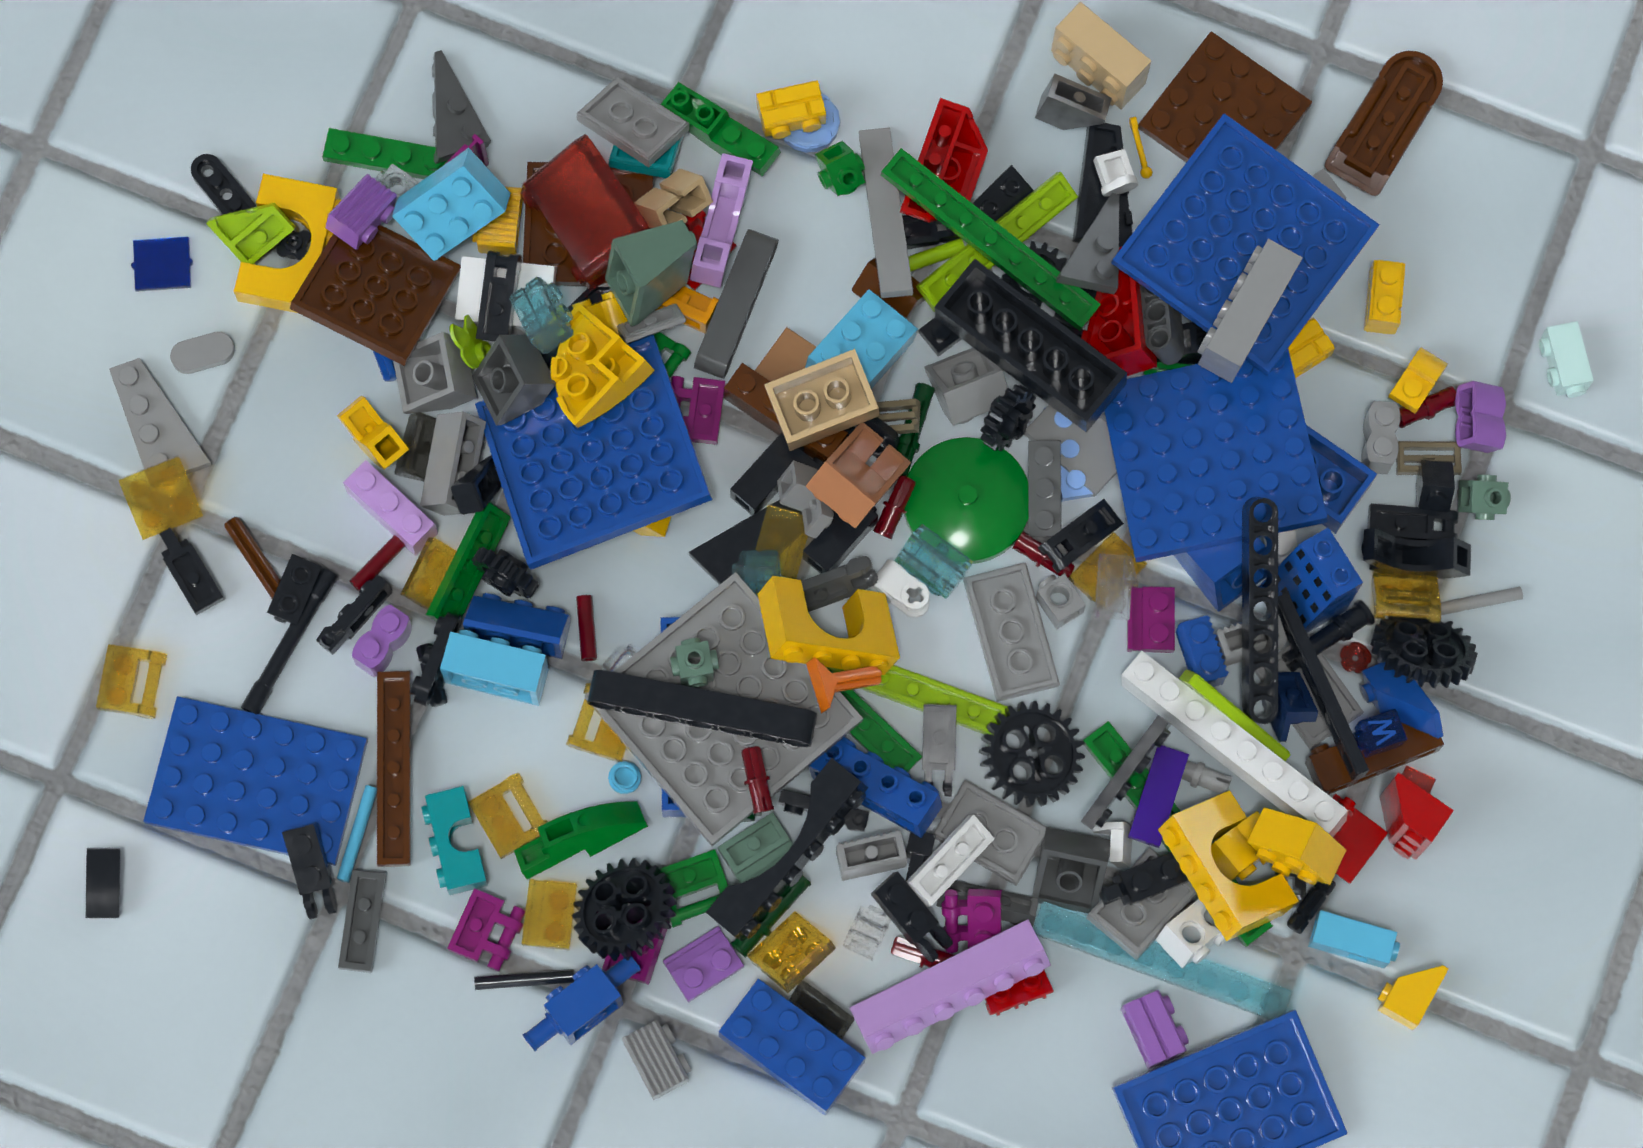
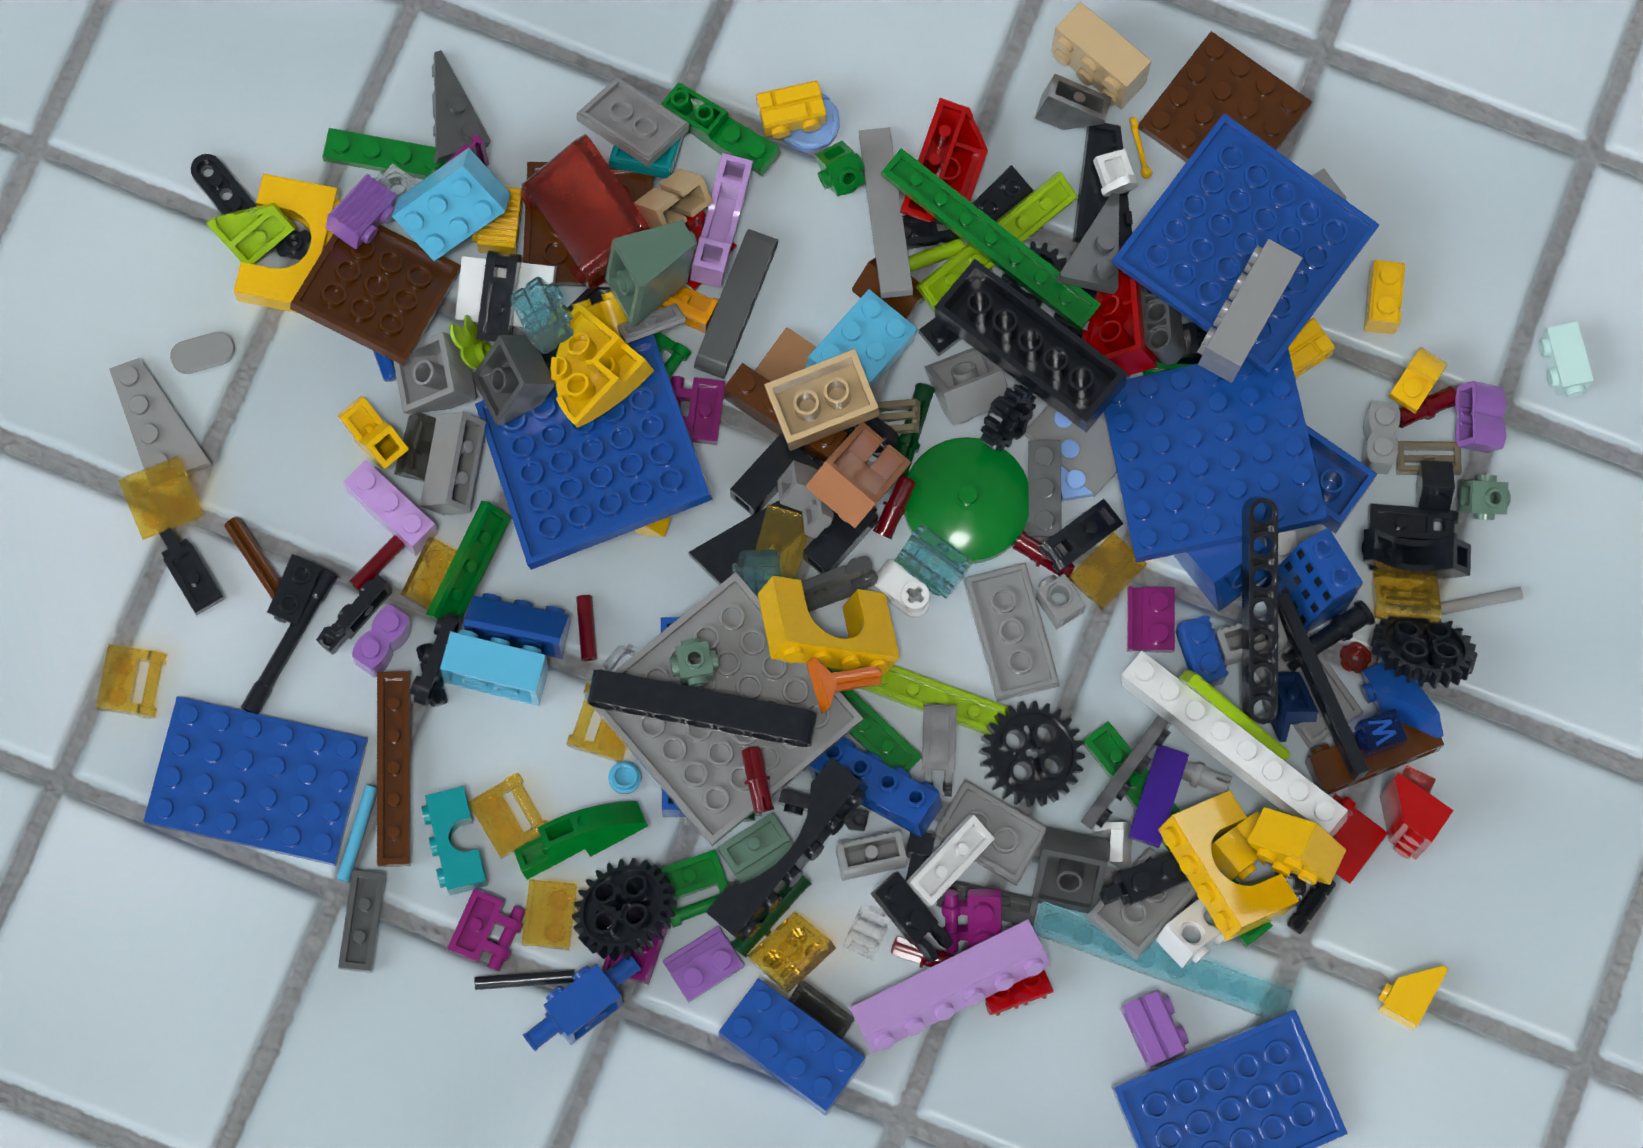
black slope [85,848,120,918] -> none
clear blue piece [131,236,193,292] -> none
black hinge [282,822,337,919] -> none
black slope [451,455,502,515] -> none
black gear [471,547,539,599] -> none
light grey brick [622,1020,691,1100] -> none
clear slope [1095,553,1139,620] -> none
medium azure brick [1308,910,1400,968] -> none
reddish brown piece [1325,51,1443,196] -> none

